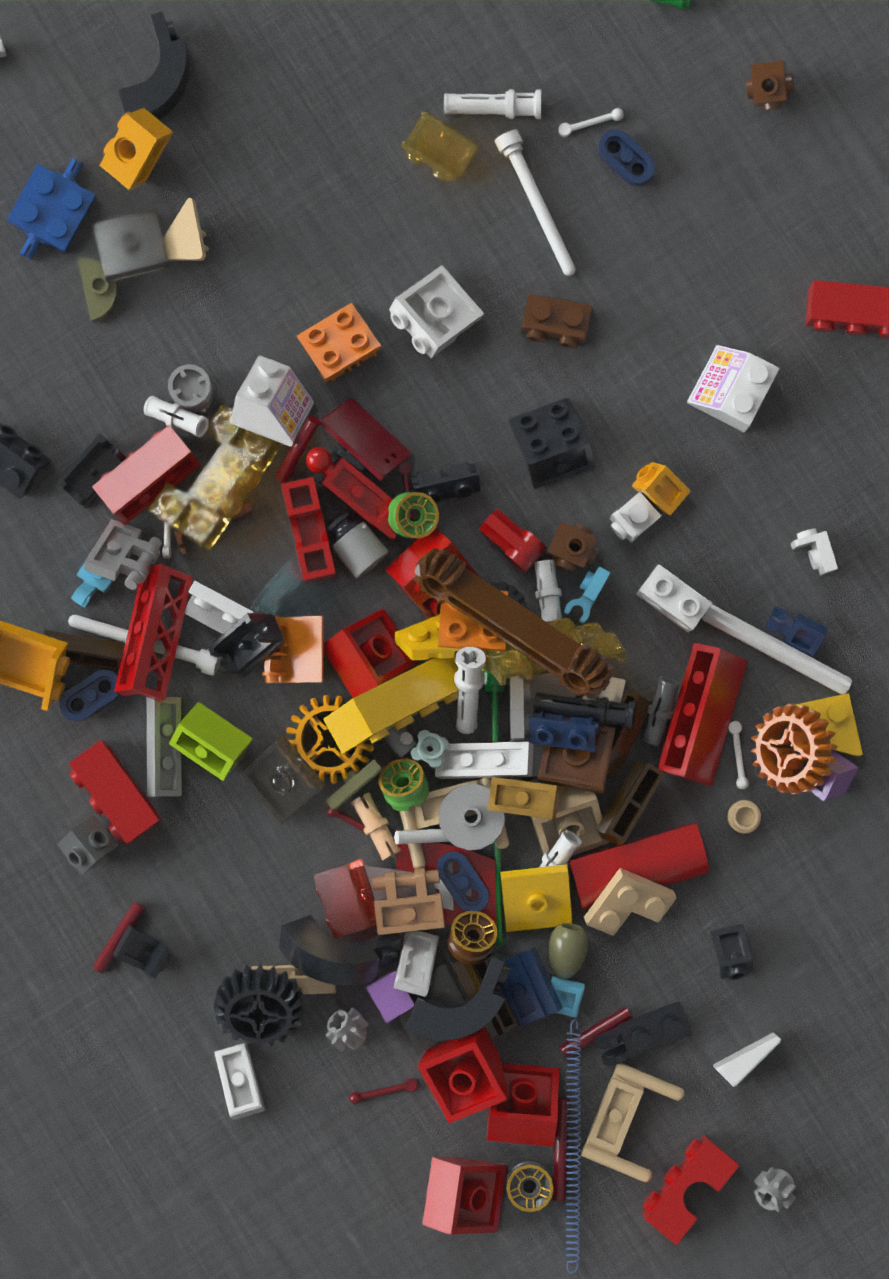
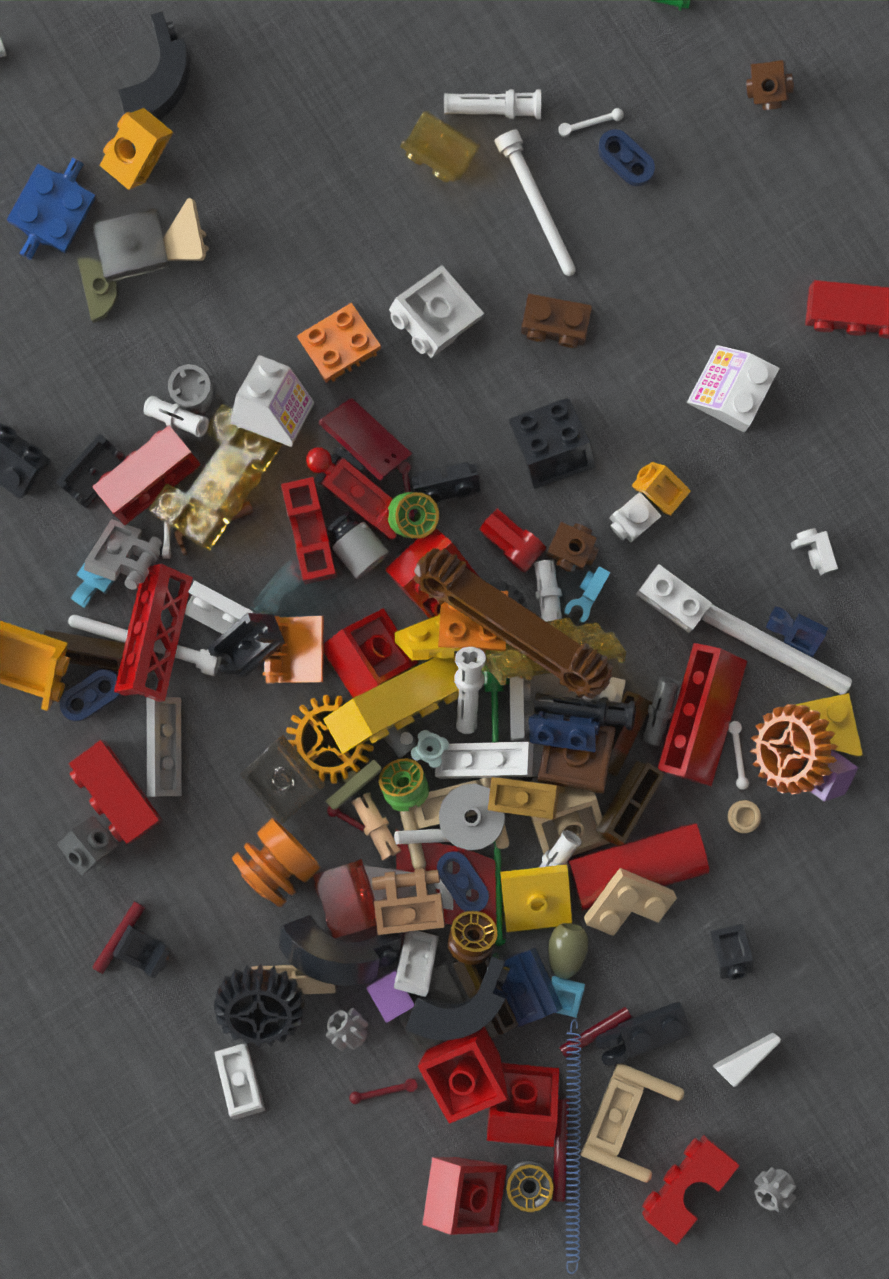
lime brick [169,702,253,781] -> none
dark red piece [275,416,320,483] -> none
none -> orange wheel [232,818,321,907]

